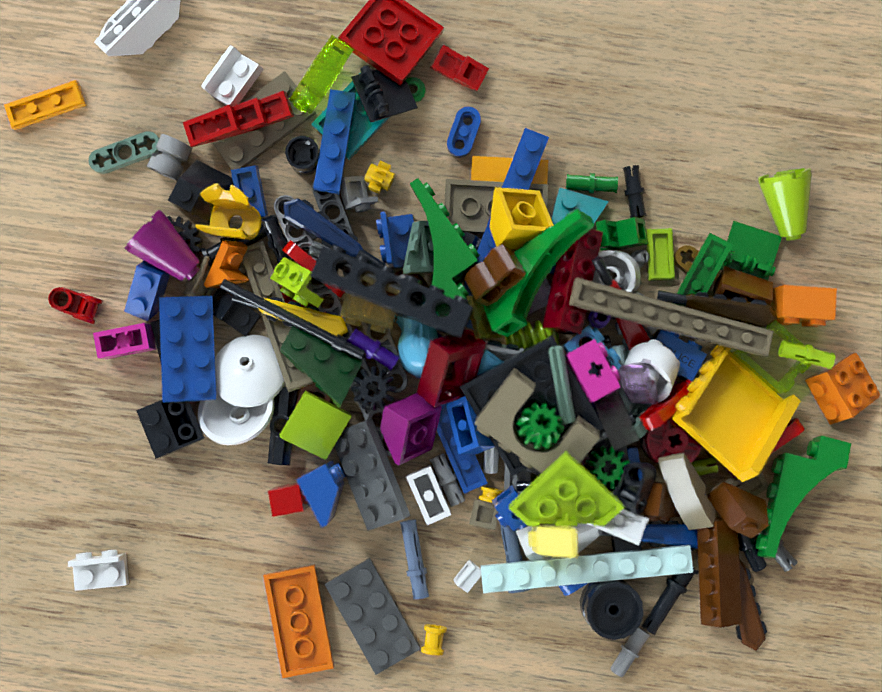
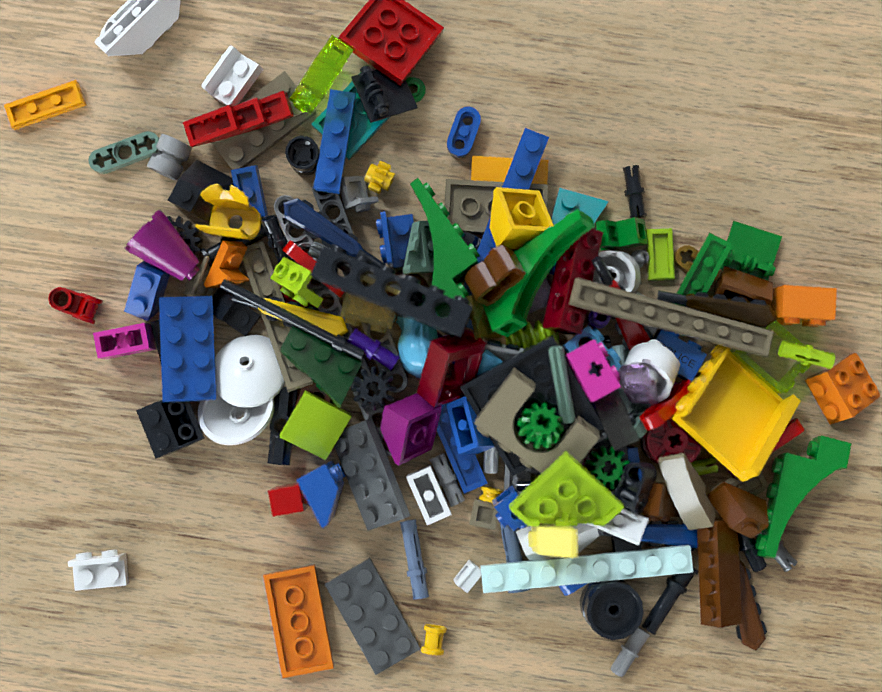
red slope [430,44,489,91] -> none
green pin [566,173,618,194] -> none
lime cone [758,168,812,241] -> none

